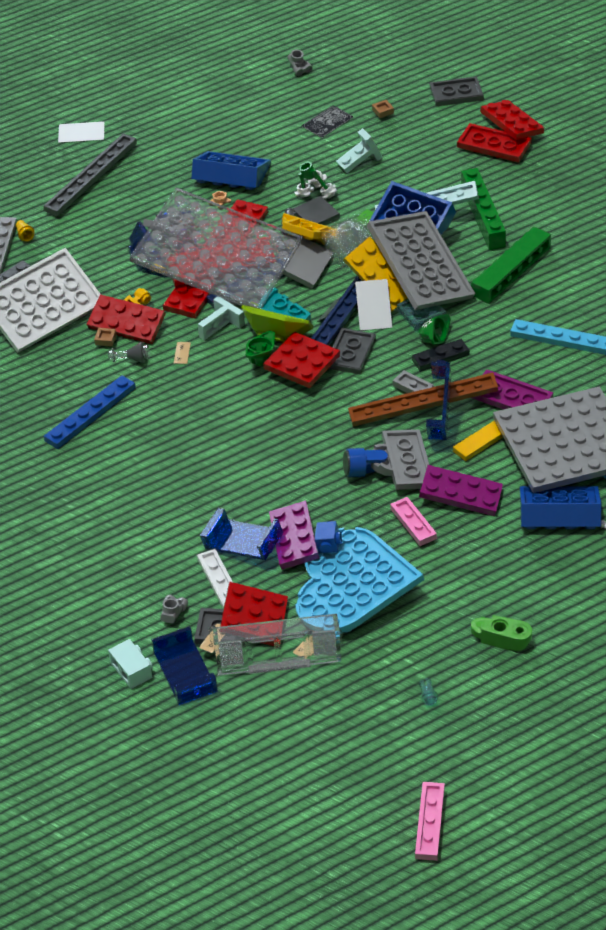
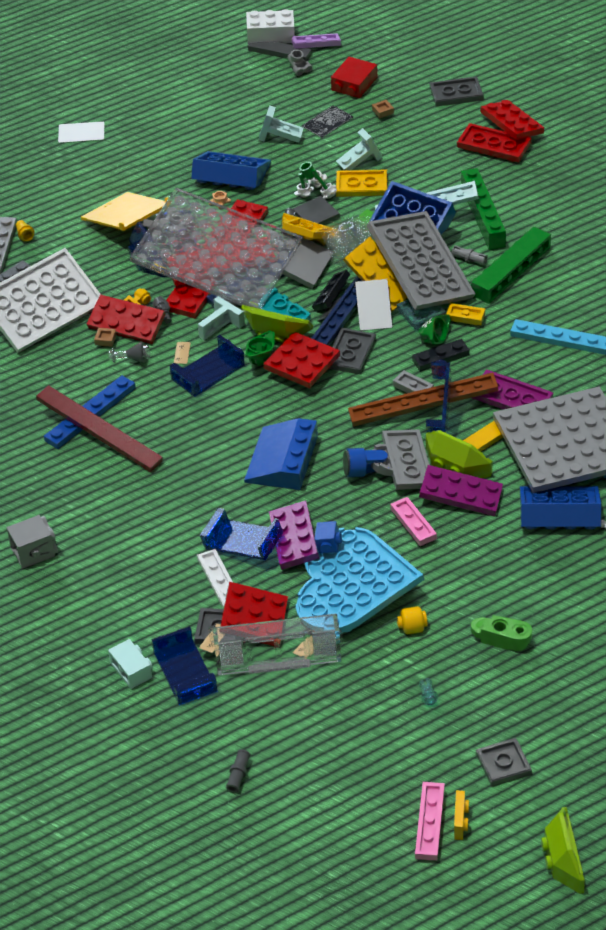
dark grey plate [43,133,137,217] -> none
light grey plate [160,595,188,623] -> none
none -> light grey piece [6,515,58,569]
none -> dark red tile [36,385,163,472]
none -> yellow door [81,192,171,231]
none -> dark grey piece [152,296,172,324]
none -> clear blue panel [170,335,245,397]
none -> dark grey pin [226,749,251,793]
none -> blue slope [244,418,318,490]
none -> white brick [246,9,295,45]
none -> dark grey tile [248,41,312,61]
none -> light aqua bracket [258,105,303,143]
none -> lavender tile [291,33,341,49]
none -> black plate [312,269,350,312]
none -> red brick [331,56,378,98]
none -> yellow tile [336,170,387,197]
none -> yellow head [397,606,428,635]
none -> lime wedge [426,430,493,478]
none -> yellow plate [446,303,485,326]
none -> light grey pin [451,245,488,266]
none -> yellow plate [454,790,469,840]
none -> dark grey tile [476,738,532,787]
none -> lime wedge [541,807,585,894]

